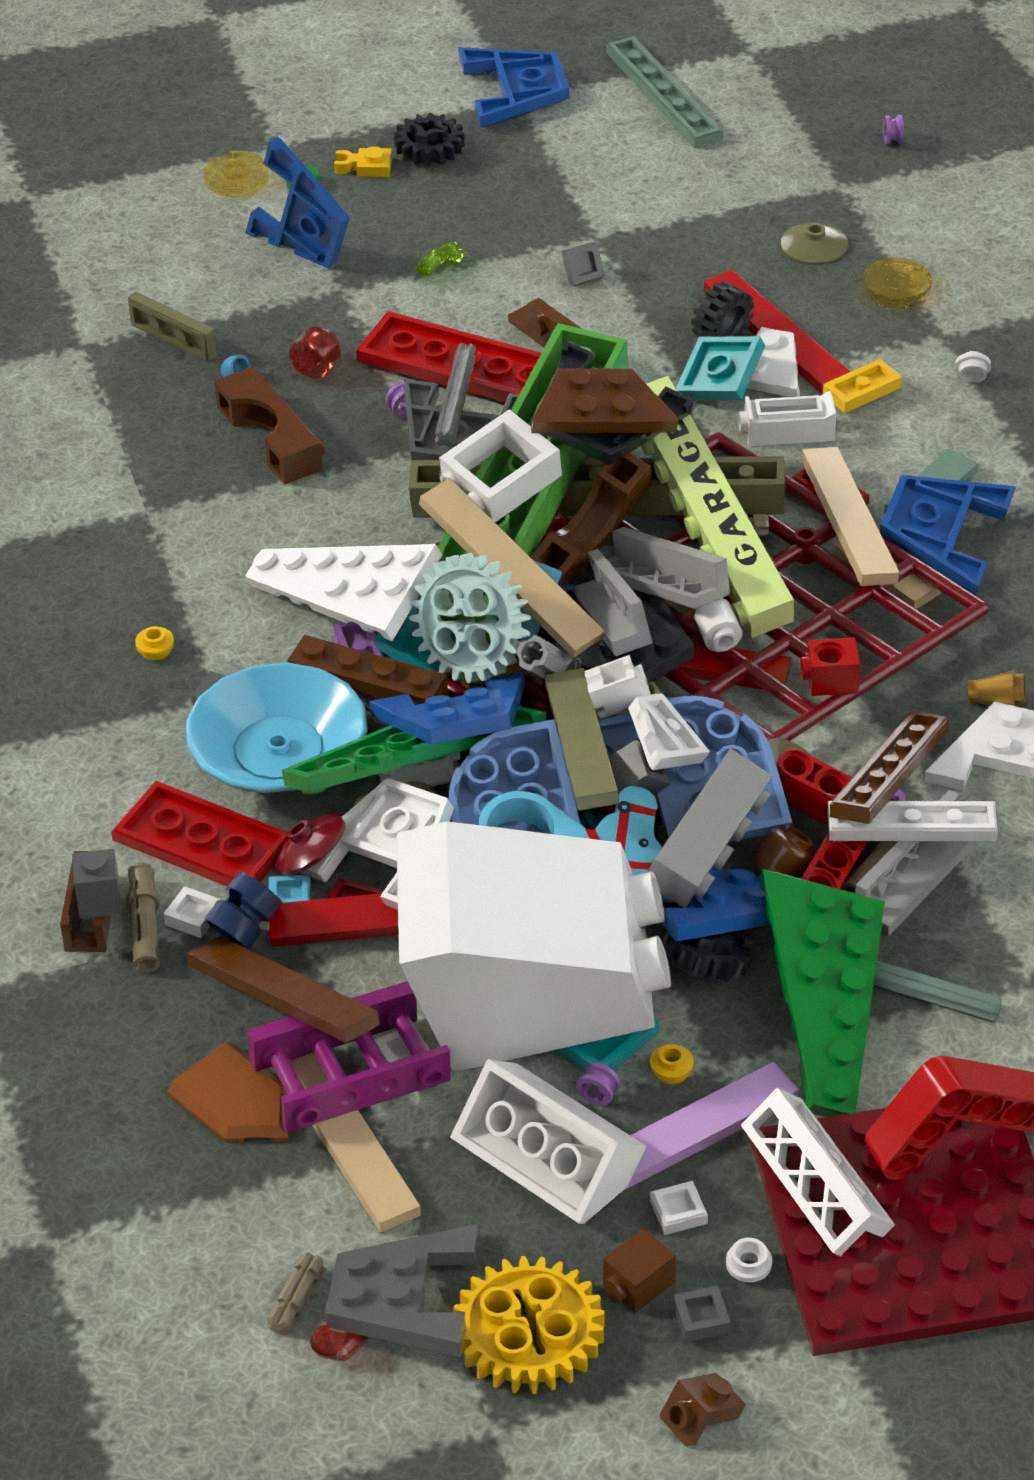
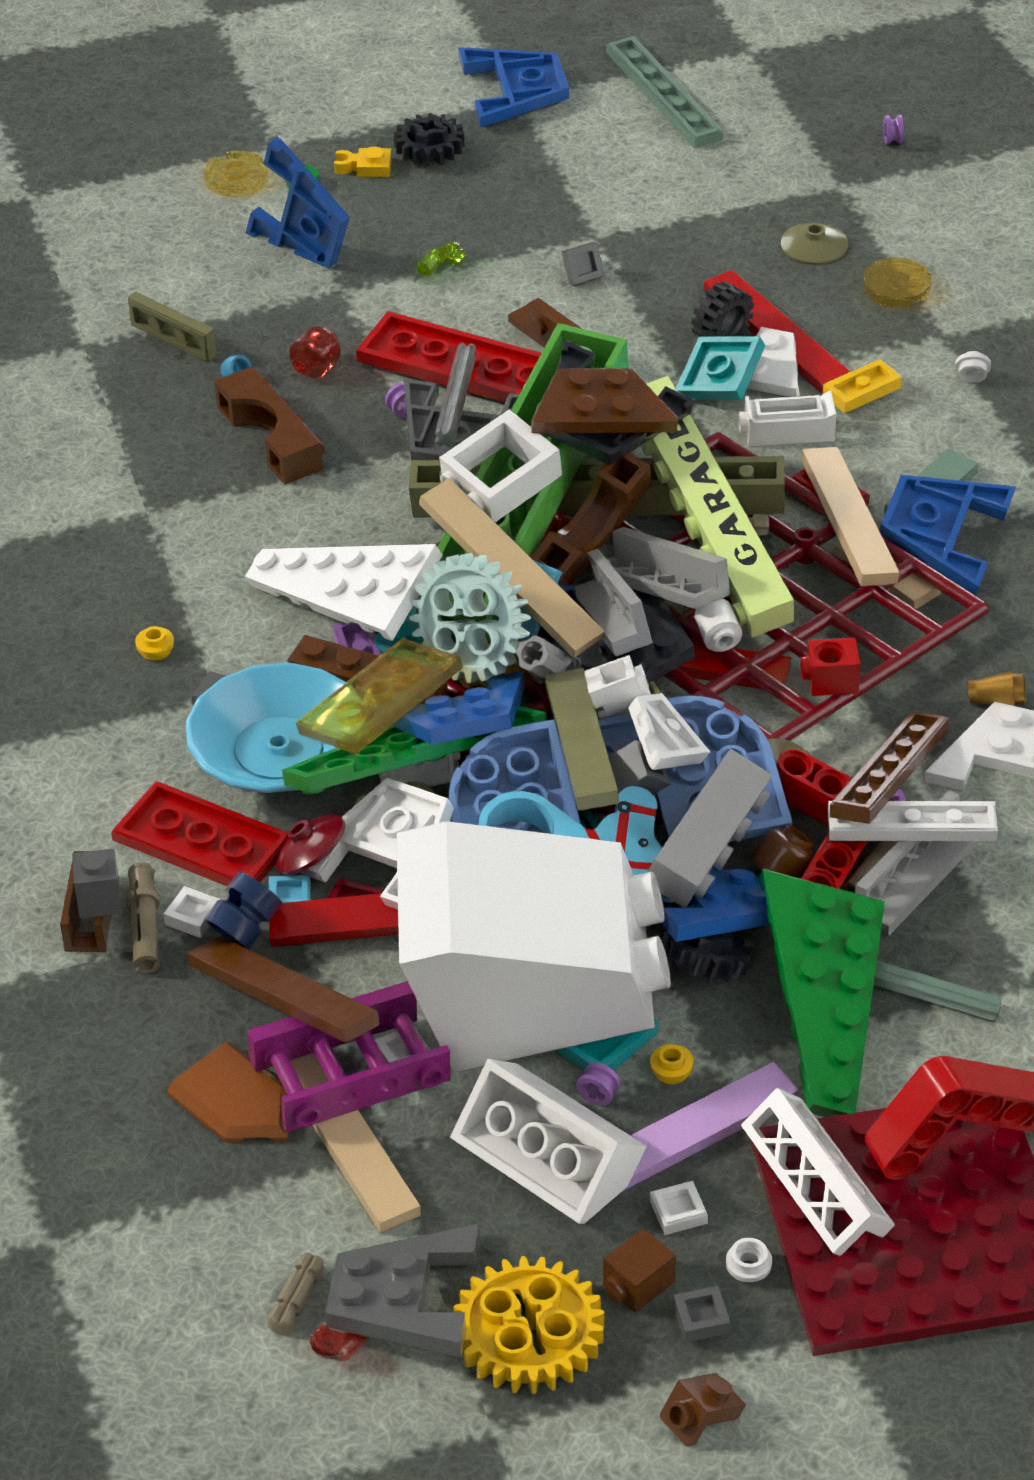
none -> clear yellow tile [296,638,463,754]

